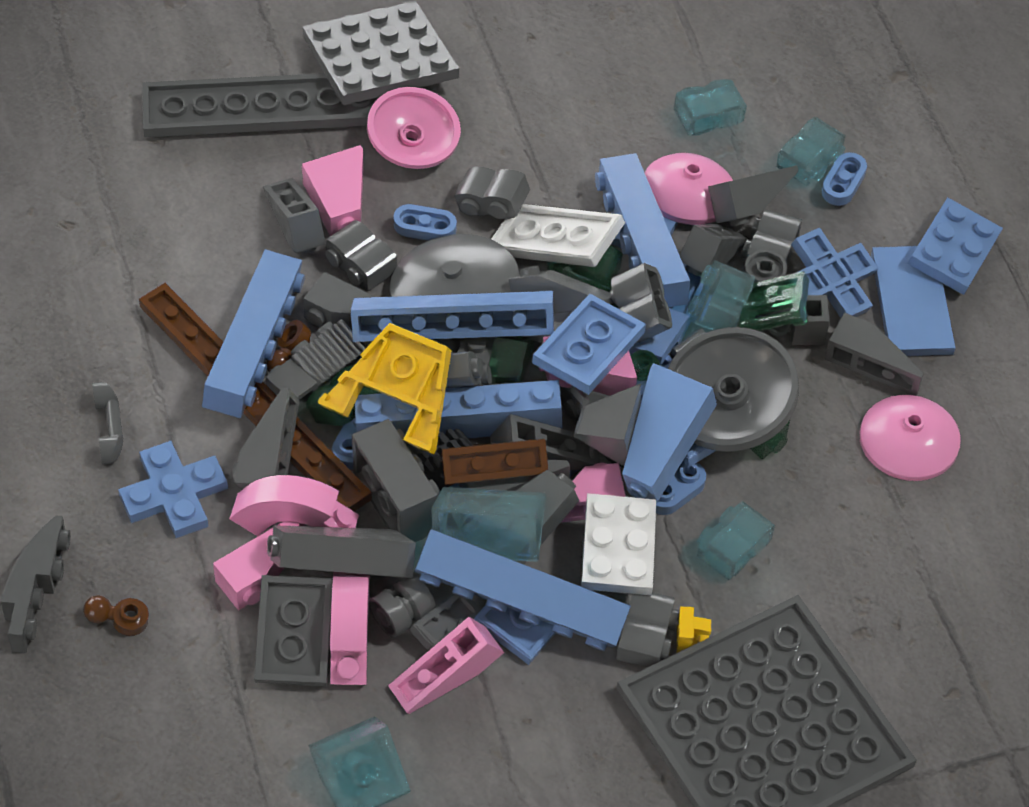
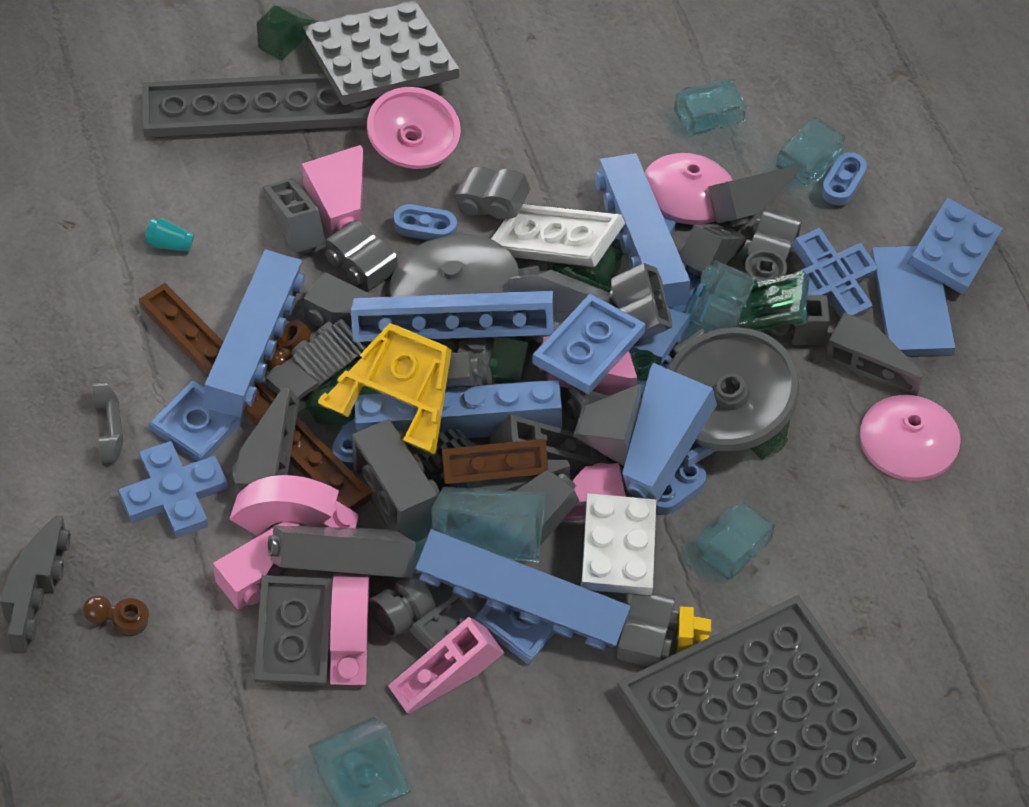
none -> teal cone [144,217,194,252]
none -> medium blue tile [149,381,245,461]
none -> clear green slope [256,5,319,61]

